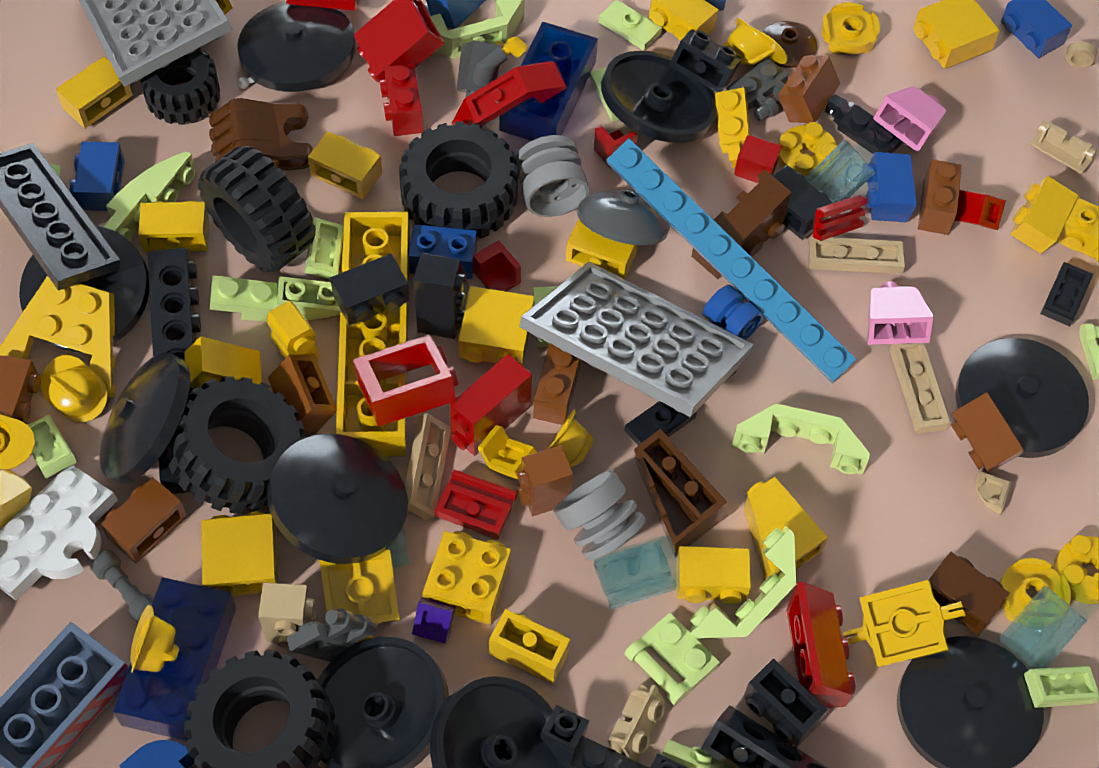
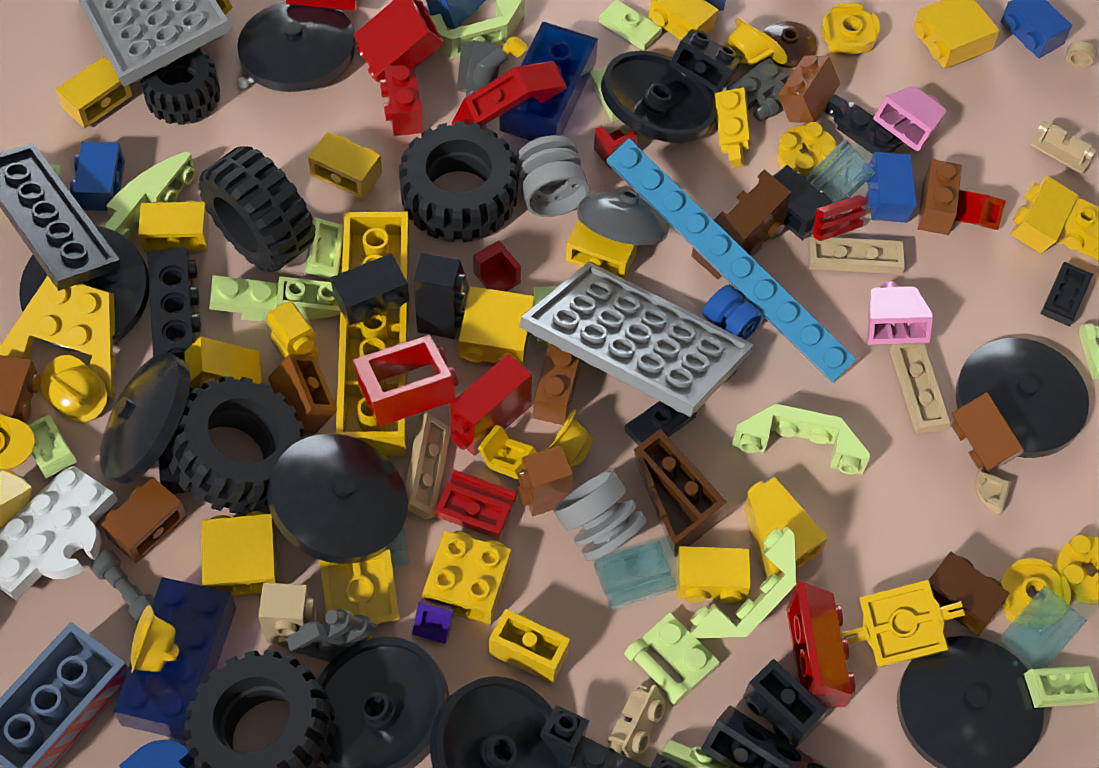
reddish brown piece [209,98,313,170] -> none
blue brick [408,224,477,279] -> none
red panel [734,135,782,183] -> none

